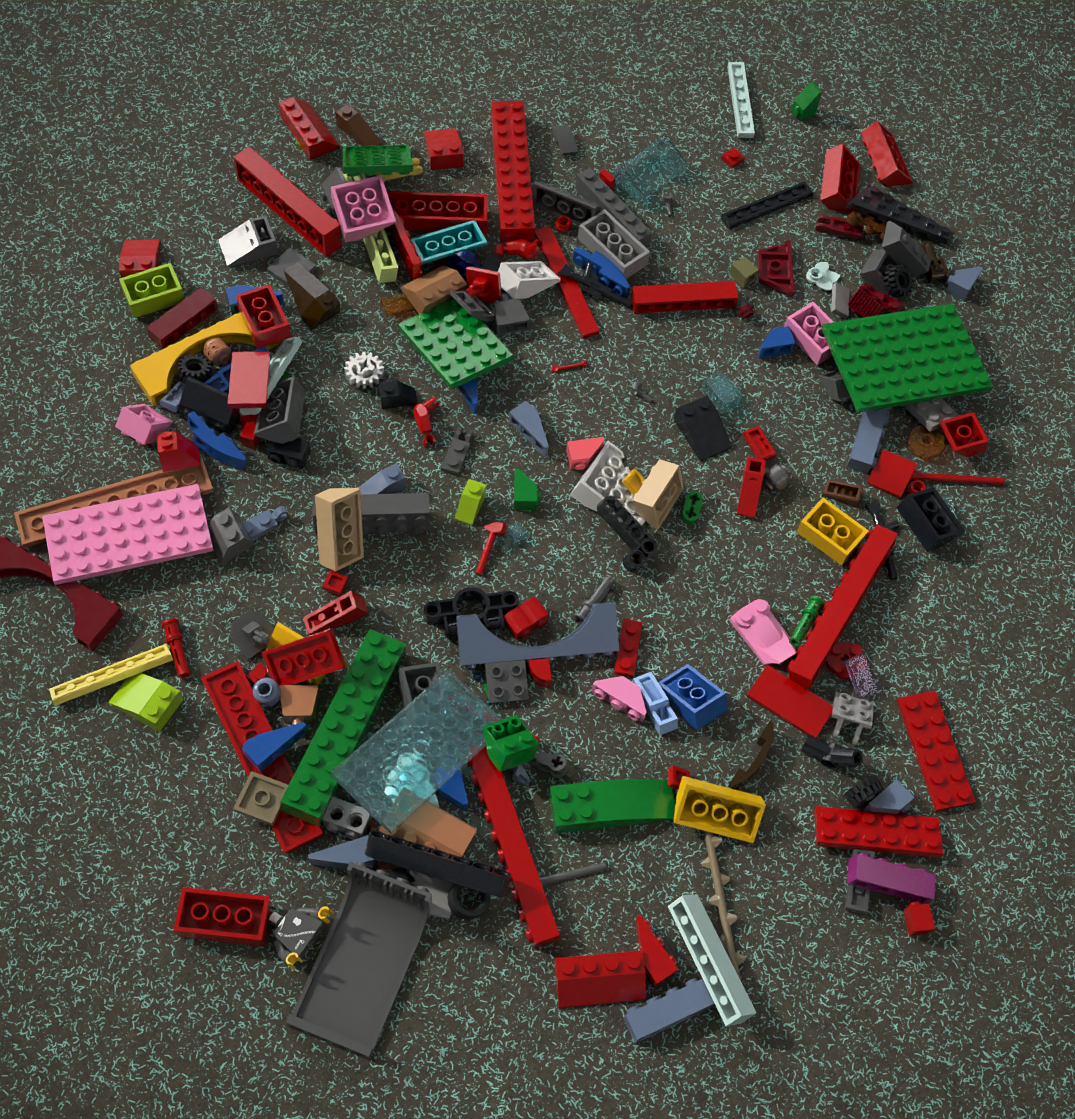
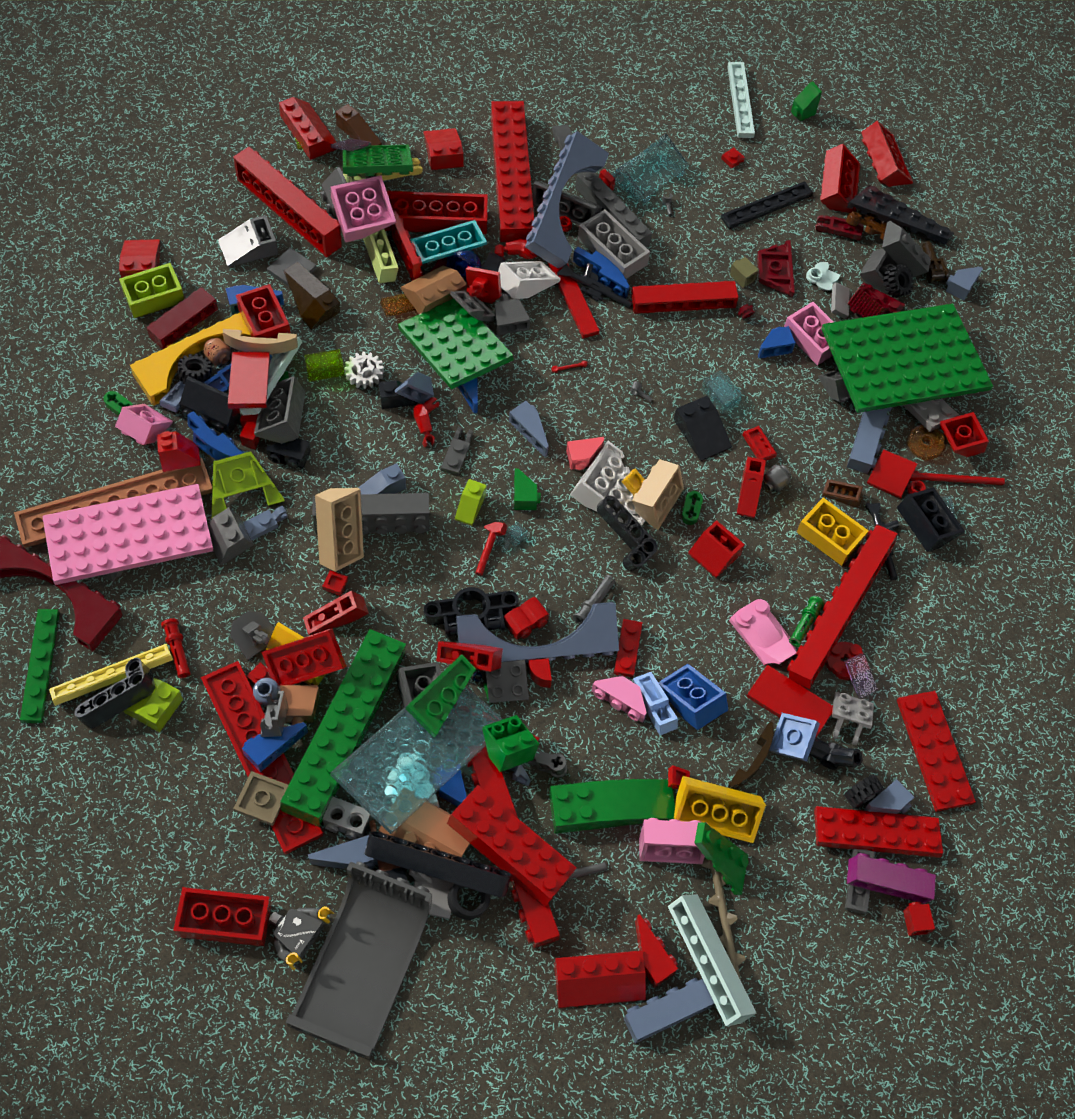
none -> green plate [20,609,60,723]
none -> black beam [74,658,155,729]
none -> green beam [103,391,133,416]
none -> lime wing [211,451,285,519]
none -> tan slope [223,329,298,354]
none -> dark grey hinge [260,691,288,737]
none -> clear neon green brick [304,349,344,382]
none -> piece [331,139,371,151]
none -> sand blue slope [395,372,434,404]
none -> green wing [405,654,476,738]
none -> red slope [436,641,503,672]
none -> red brick [447,785,577,907]
none -> sand blue arch [525,131,609,269]
none -> bright pink brick [639,818,708,864]
none -> red slope [688,520,745,578]
none -> green wing [694,822,749,895]
none -> medium blue plate [769,713,820,761]

